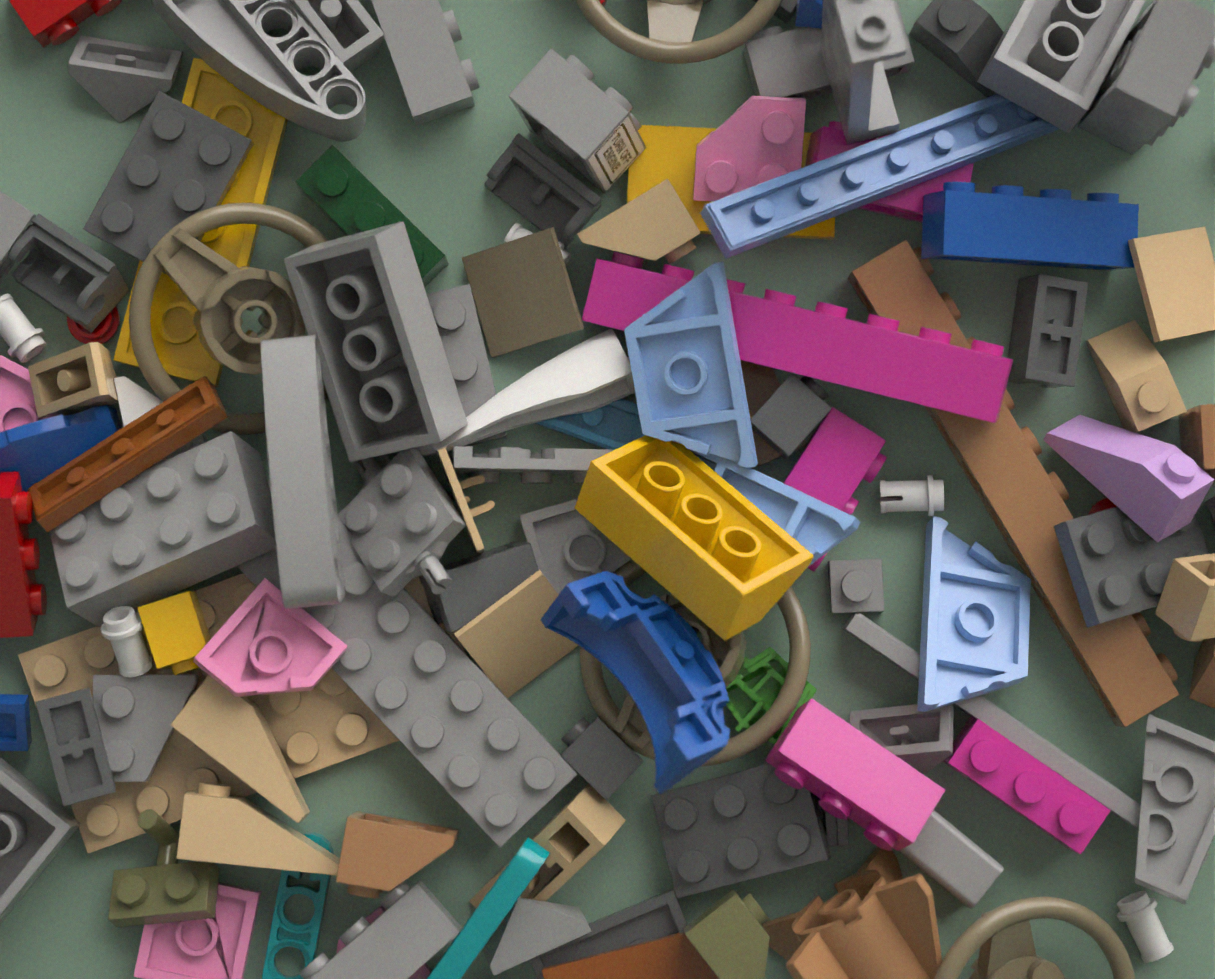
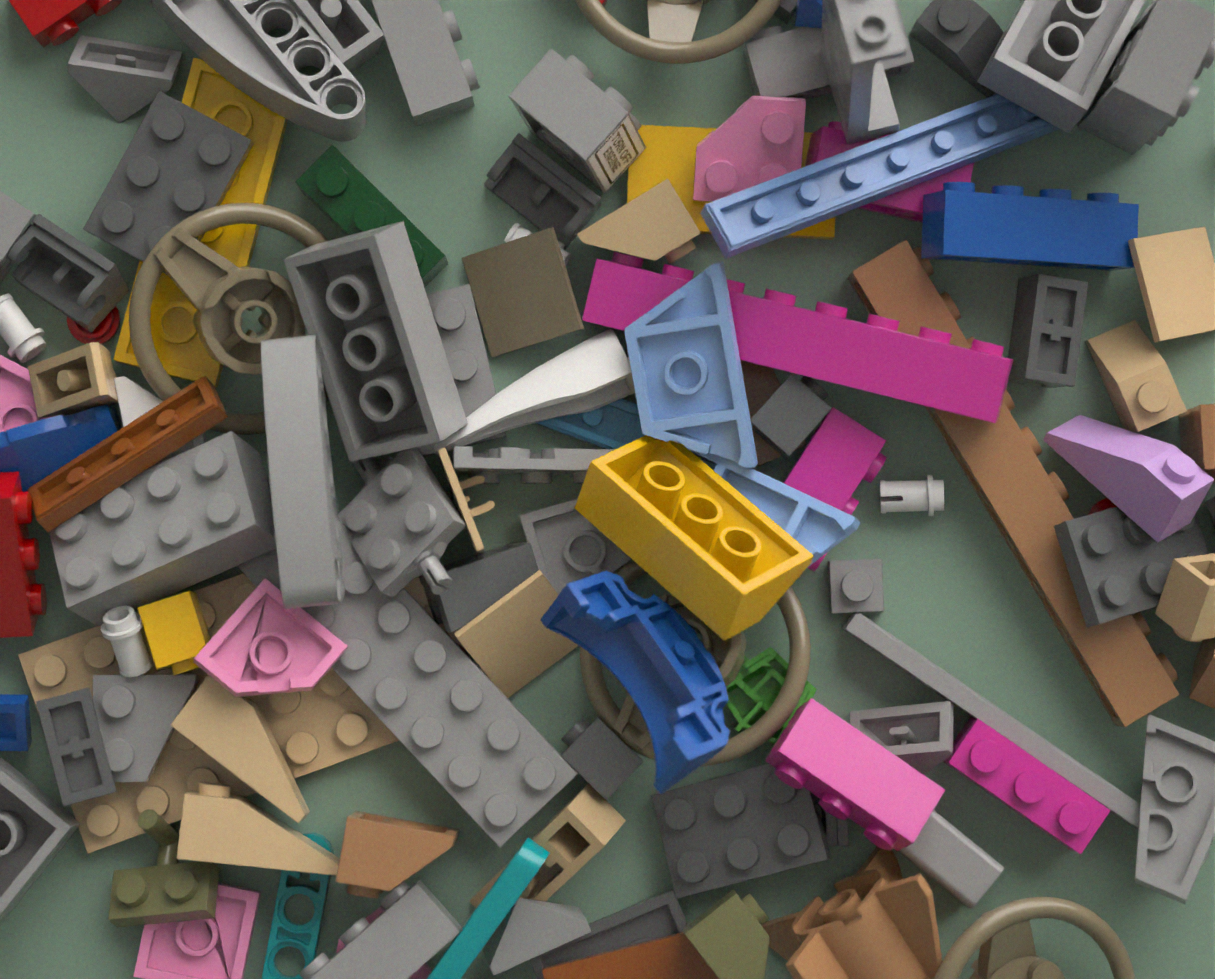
light blue wing [917,516,1031,712] -> none
white pin [1117,891,1174,963] -> none

